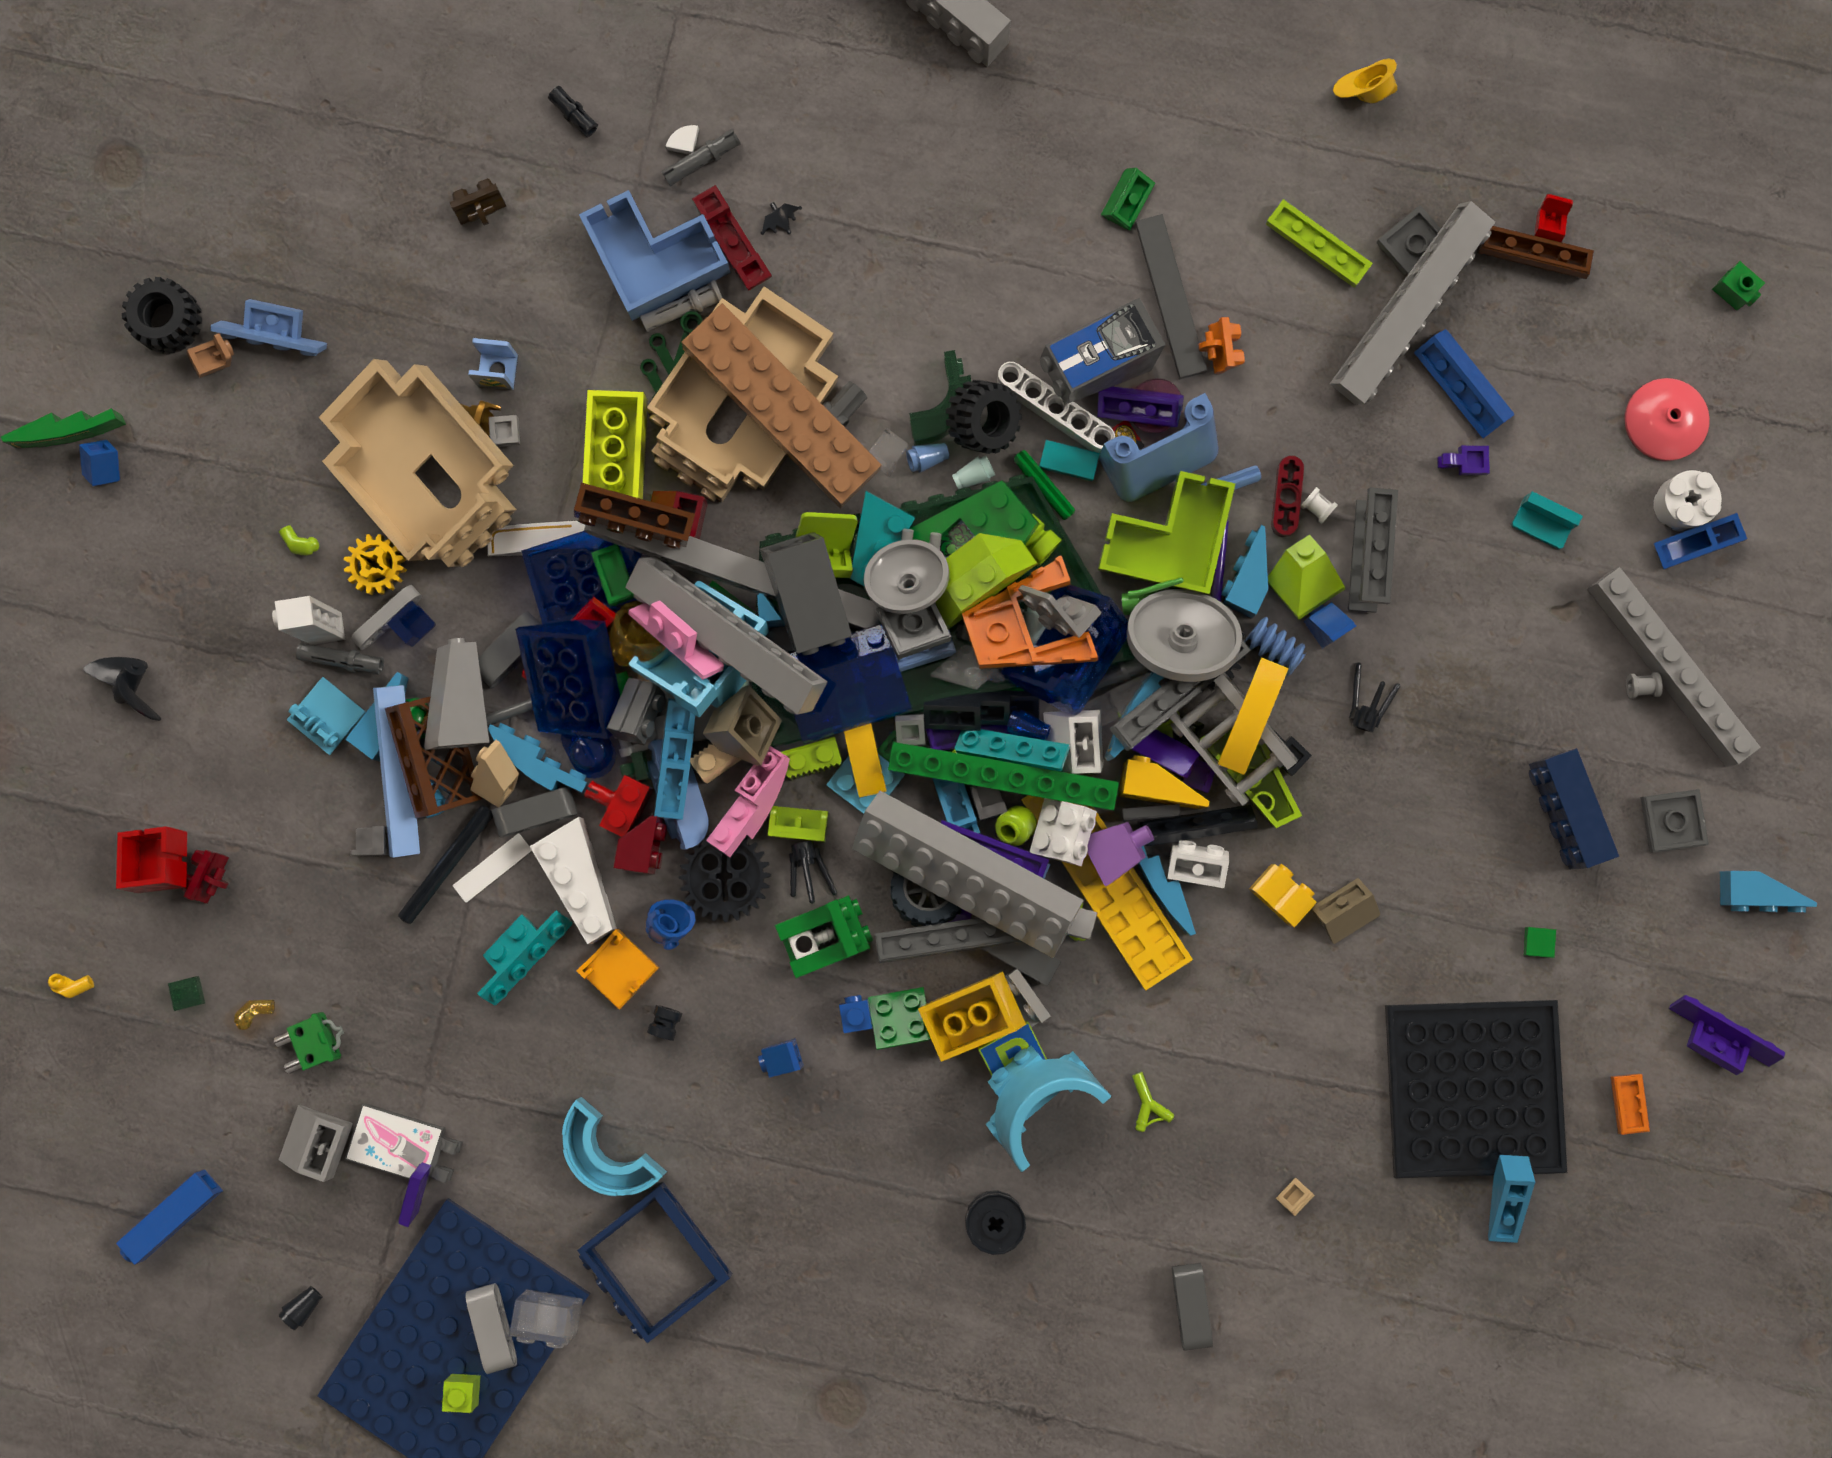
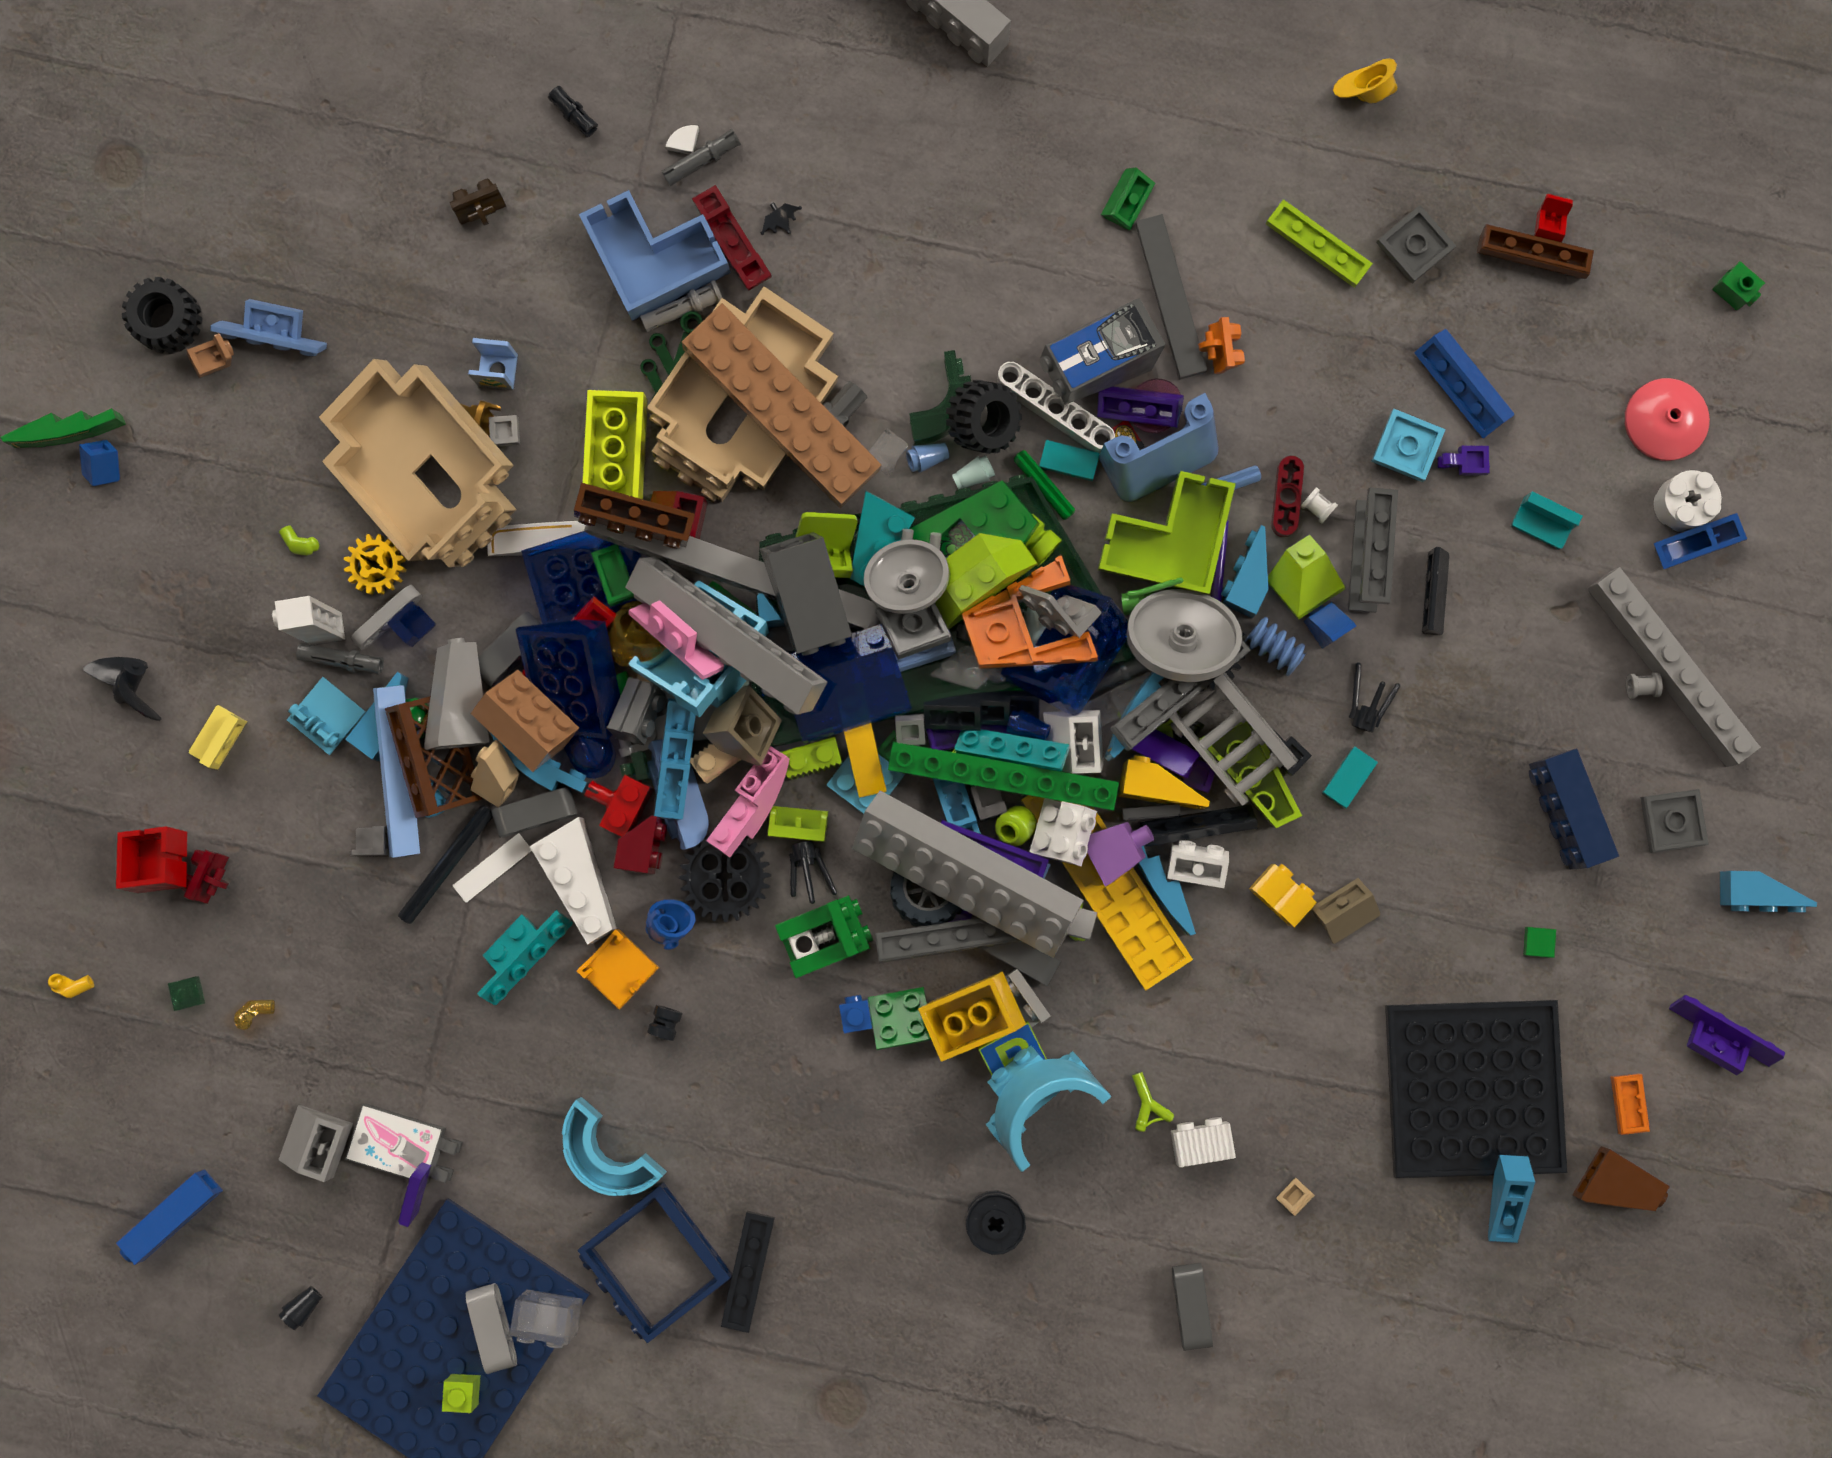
green piece [274,1012,344,1073] -> none
blue slope [758,1038,804,1078] -> none
yellow slope [1218,658,1289,775] -> none
light grey brick [1330,201,1495,404] -> none
none -> light yellow panel [189,705,247,770]
none -> medium nougat brick [470,670,579,772]
none -> black plate [721,1211,775,1333]
none -> white brick [1171,1117,1236,1167]
none -> teal tile [1322,746,1378,809]
none -> medium azure plate [1371,409,1446,482]
none -> black slope [1422,547,1450,635]
none -> reddish brown slope [1572,1146,1670,1211]

